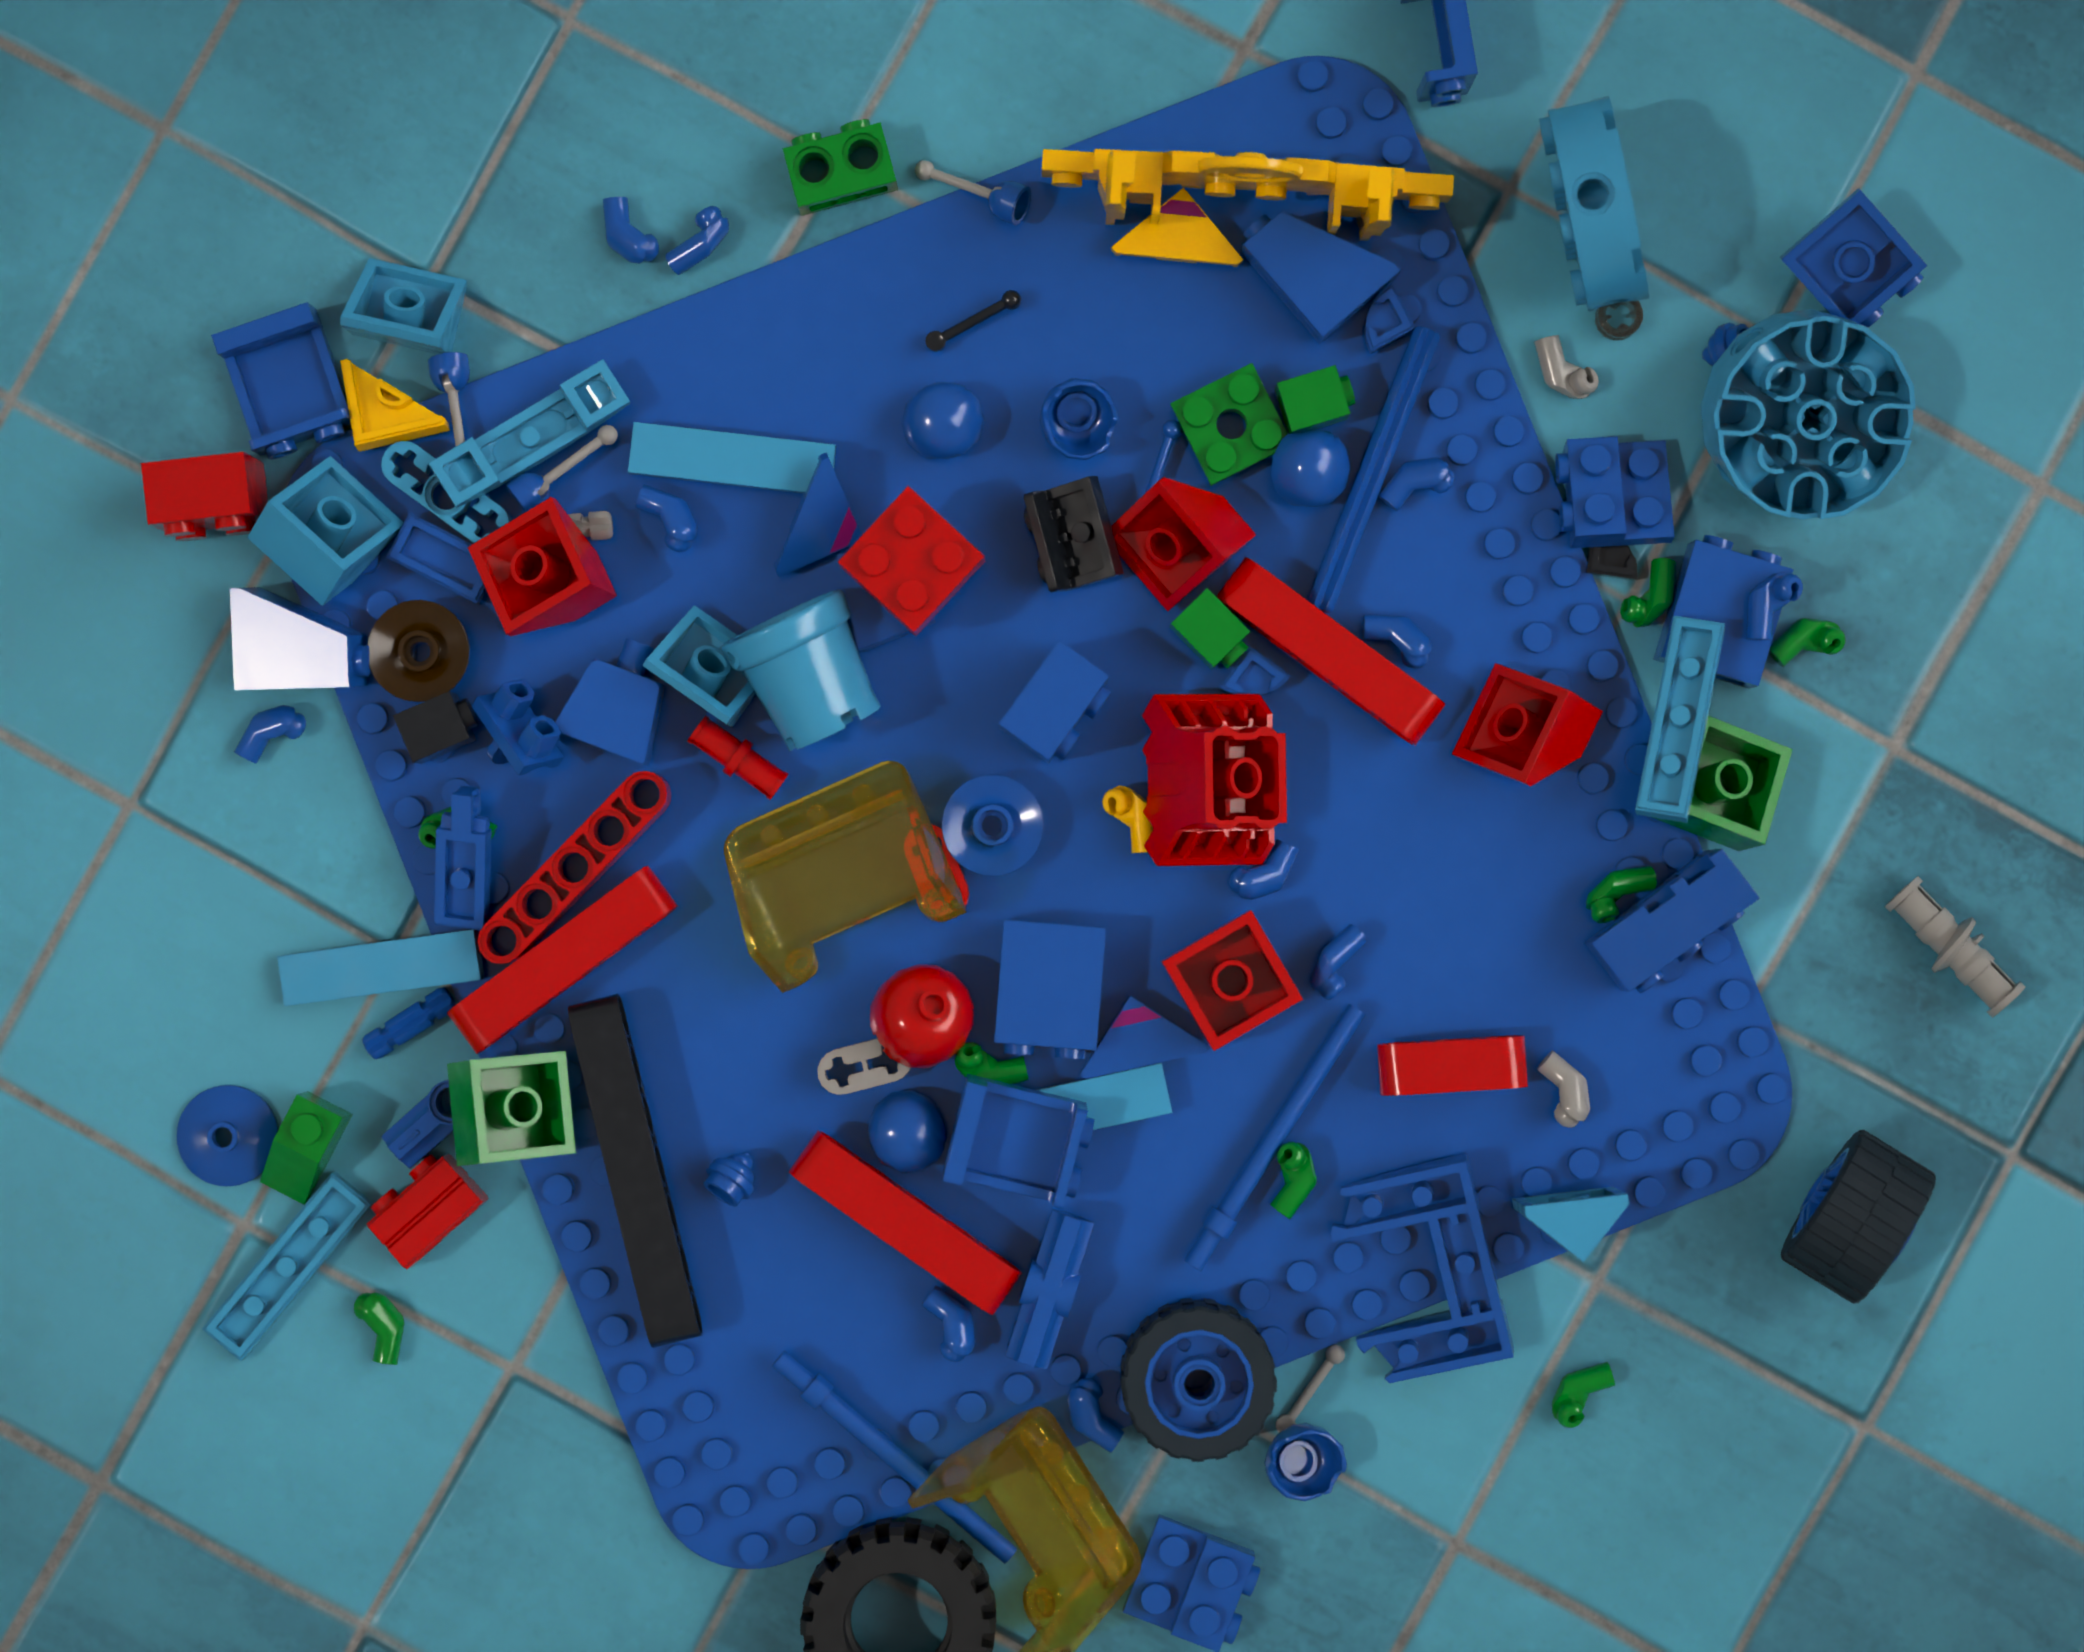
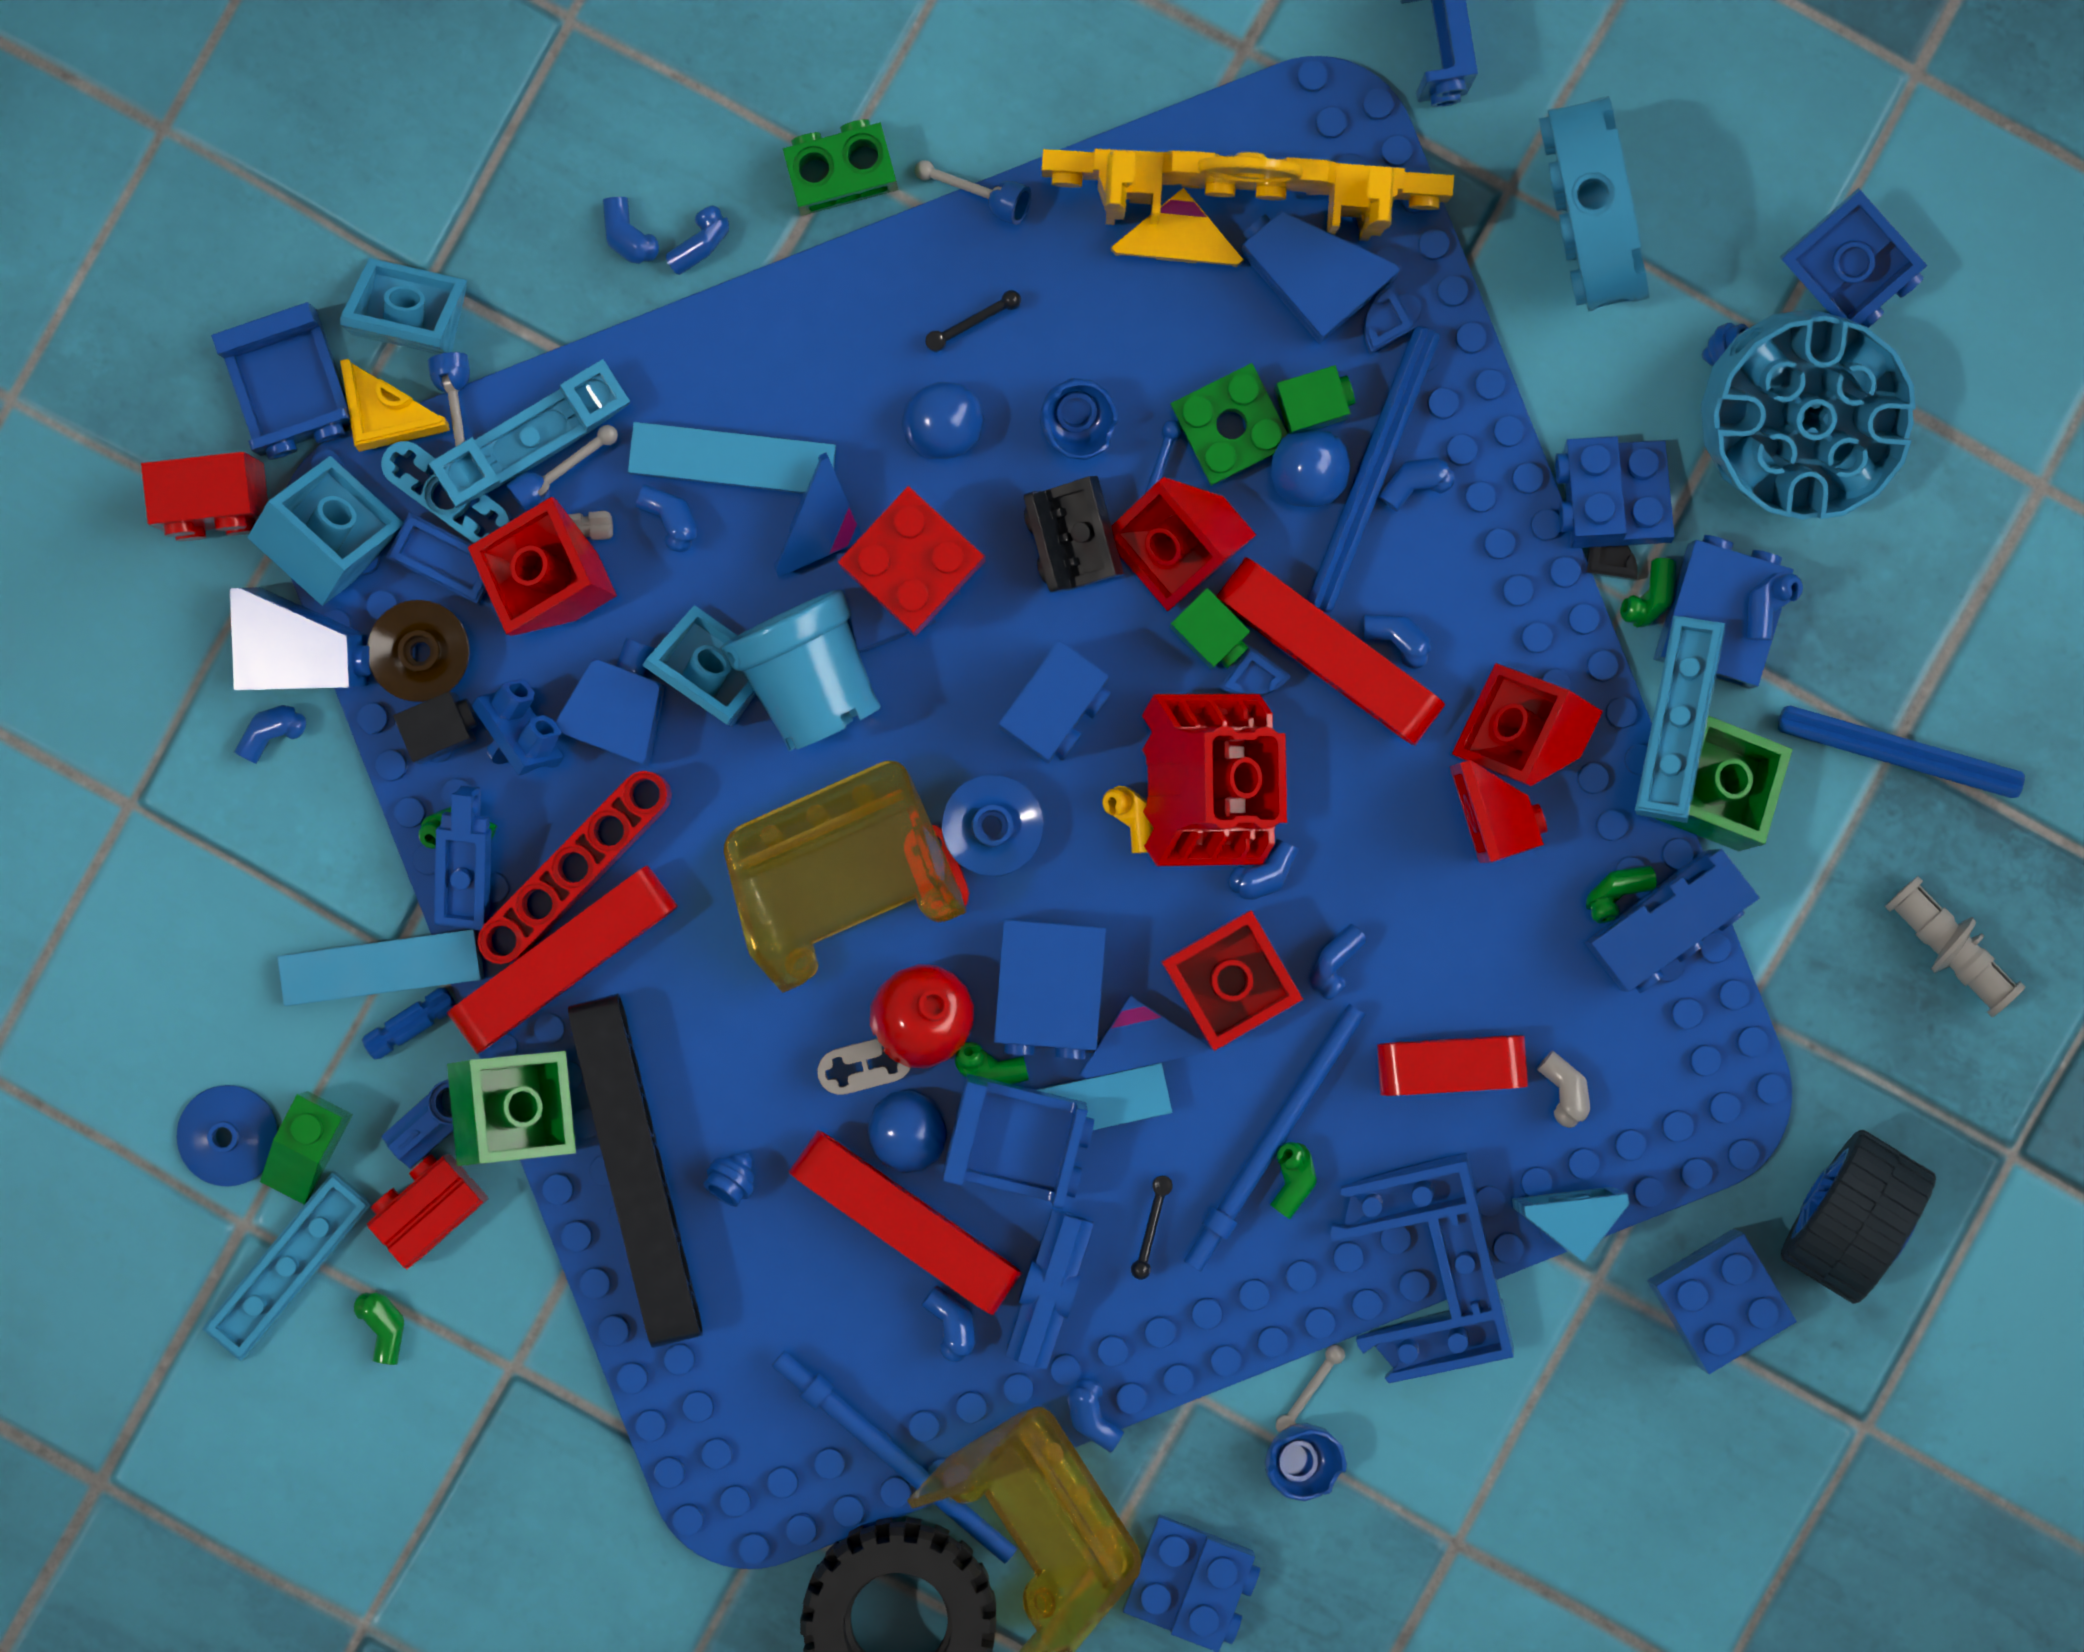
red pin [687,715,789,800] -> none
wheel [1120,1298,1277,1462] -> none
light grey arm [1534,335,1599,399] -> none
green arm [1552,1362,1615,1428] -> none
clear smoke bush [1595,301,1643,341] -> none
green arm [1768,618,1846,667] -> none
none -> black hinge [1131,1175,1173,1280]
none -> red slope [1449,760,1548,863]
none -> blue brick [1647,1229,1797,1374]
none -> blue axle [1778,705,2025,798]

